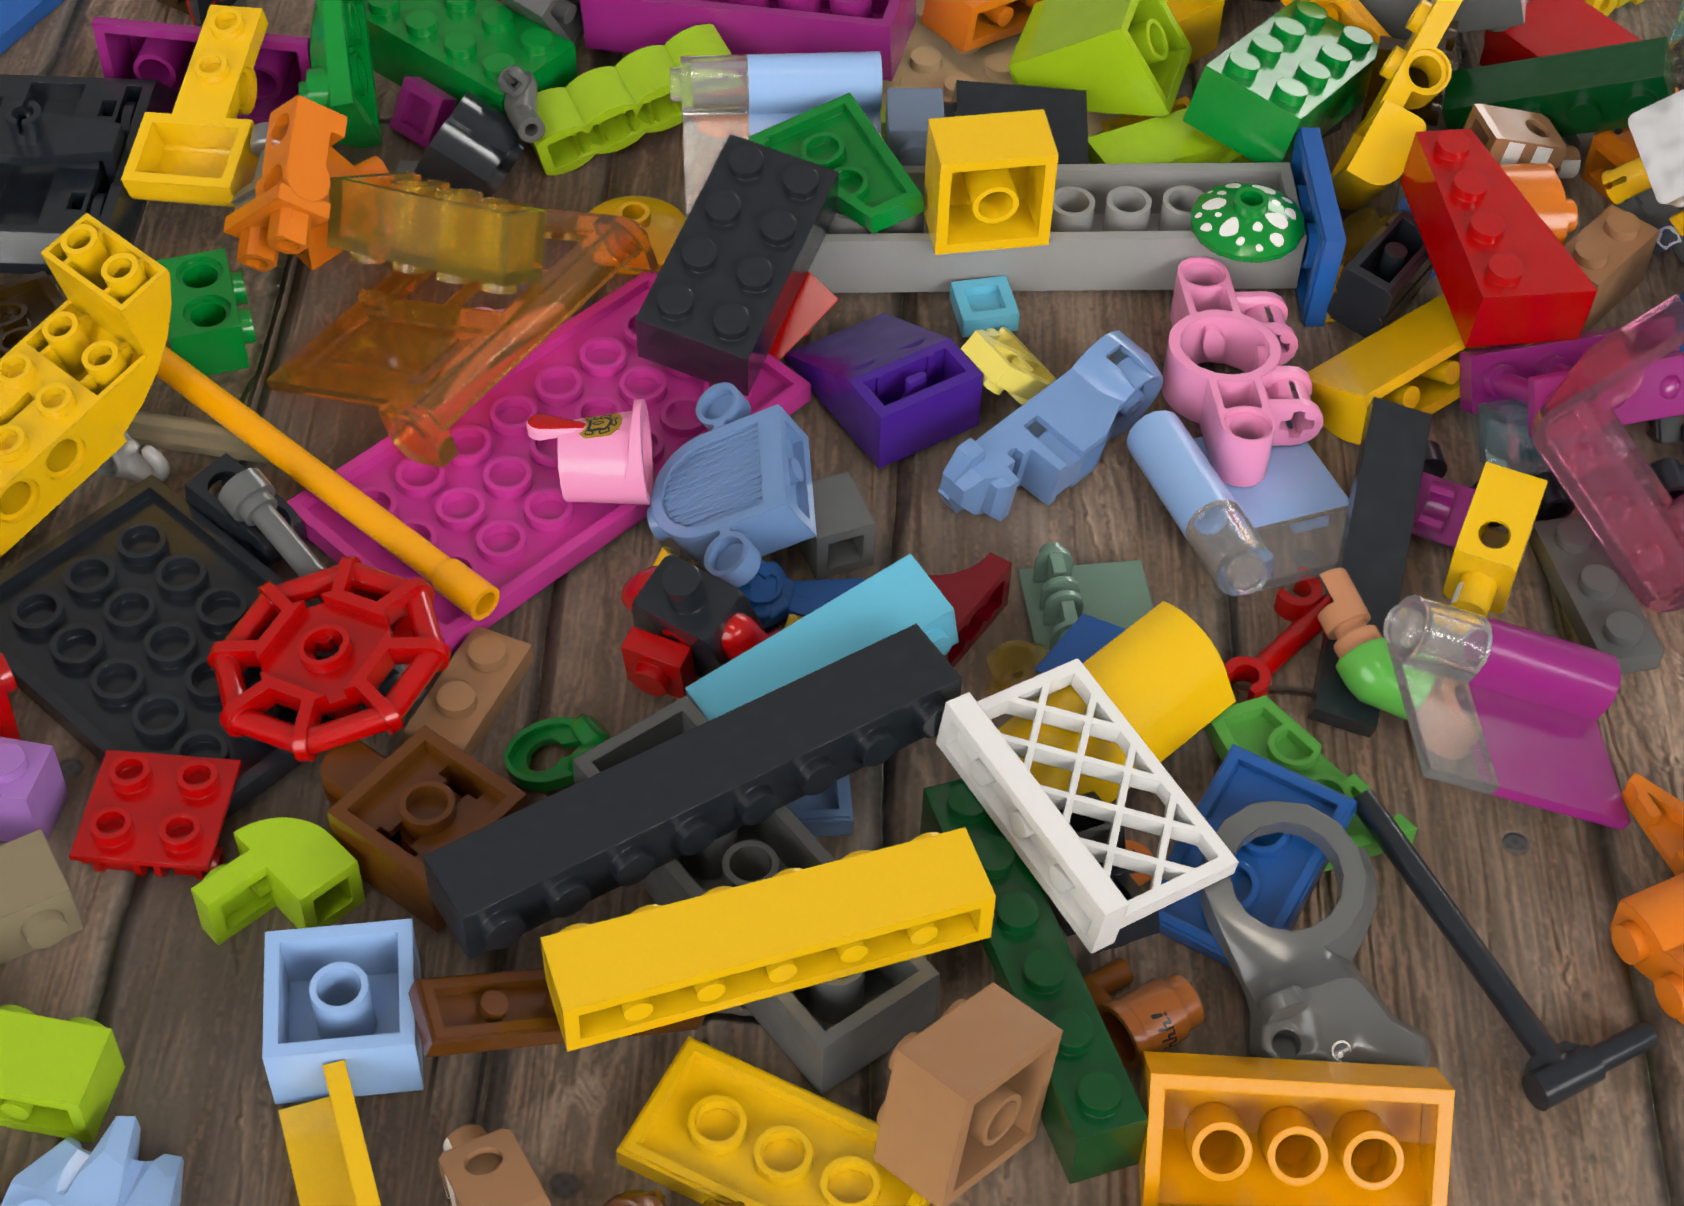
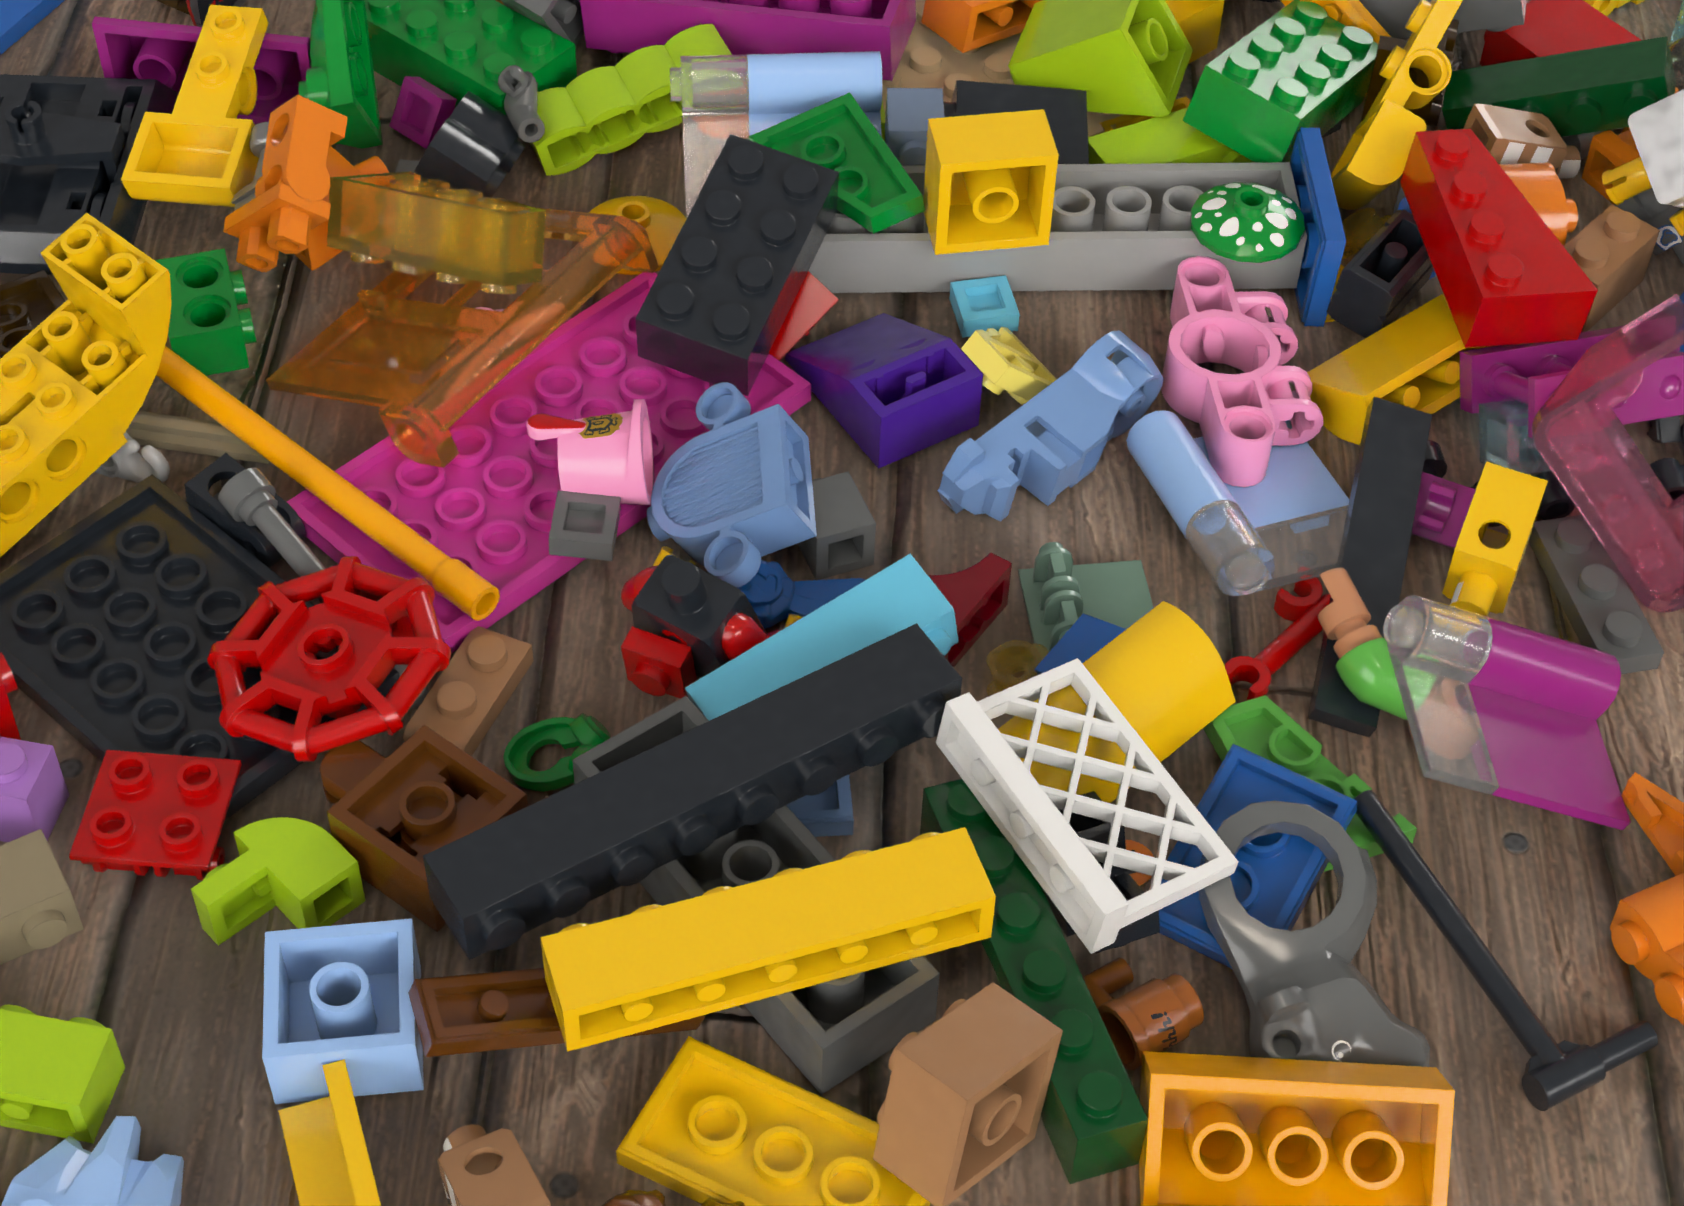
none -> dark grey plate [549,490,621,561]

